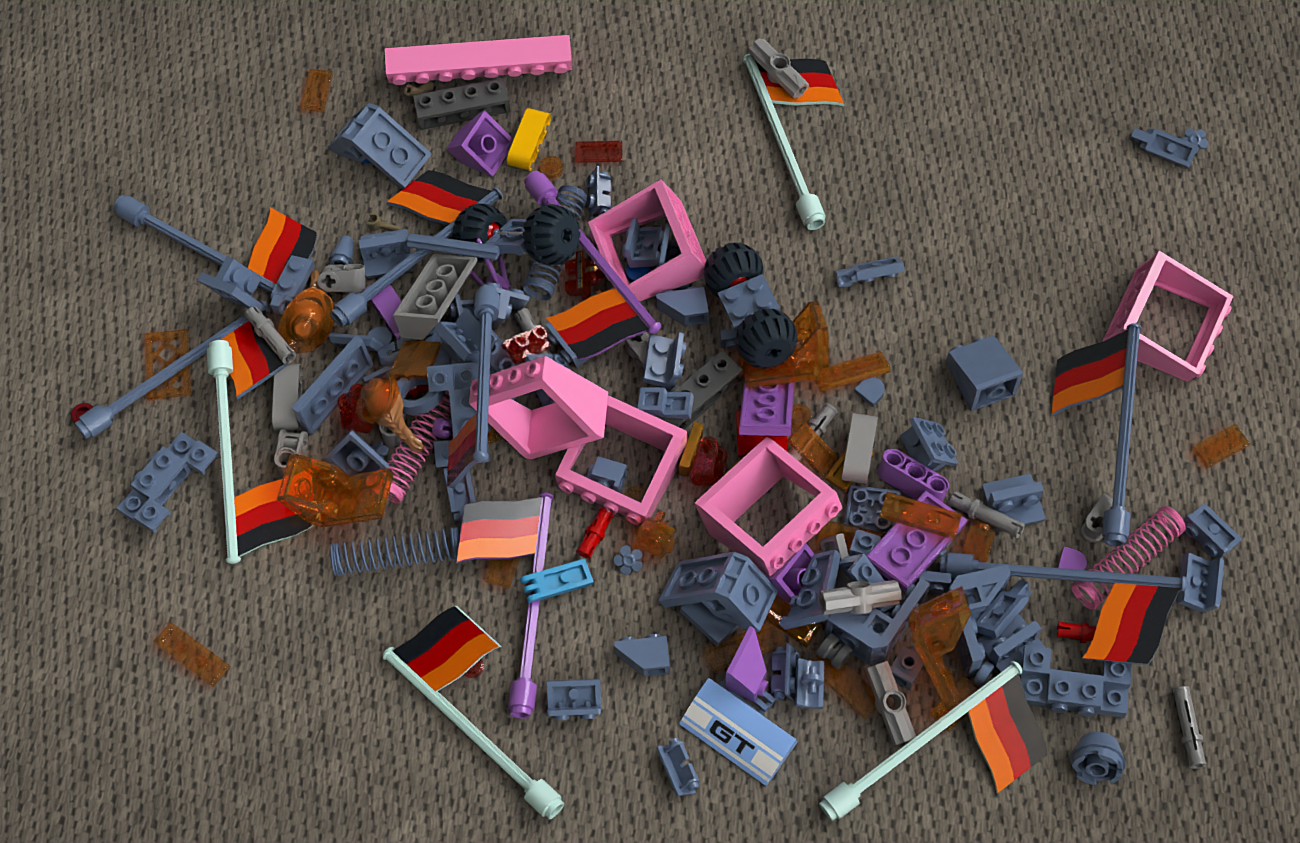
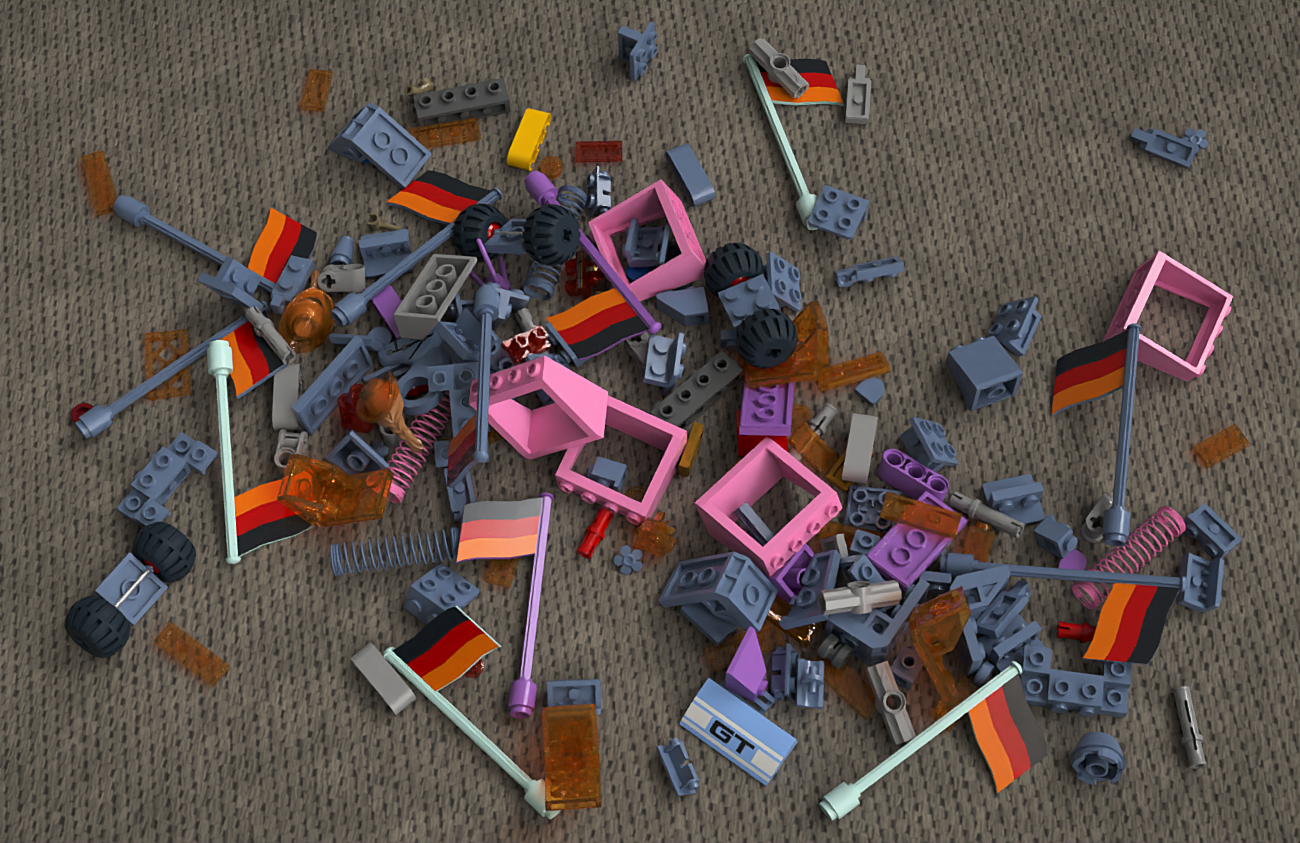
bright pink slope [385,35,572,85] -> none
clear orange piece [390,340,442,380] -> none
sand blue axle [407,233,500,260] -> none
medium lavender hinge [432,418,453,439] -> none
medium lavender slope [446,111,514,177] -> none
dark azure hinge [519,559,594,603] -> none
sand blue slope [614,634,670,676] -> none
sand blue slope [637,387,694,419] -> none
clear red piece [690,436,728,486] -> none
none -> black plate [64,522,196,658]
none -> clear orange tile [81,150,118,216]
none -> light grey beam [349,642,417,715]
none -> sand blue bracket [403,564,479,625]
none -> clear orange tile [409,117,481,149]
none -> clear orange bracket [542,704,601,811]
none -> sand blue bracket [618,21,658,82]
none -> sand blue beam [665,143,716,207]
none -> sand blue tile [733,503,774,547]
none -> sand blue bracket [763,252,801,312]
none -> sand blue bracket [808,185,869,240]
none -> light grey hinge [845,65,871,124]
none -> sand blue bracket [987,296,1042,357]
none -> sand blue brick [1034,514,1078,559]

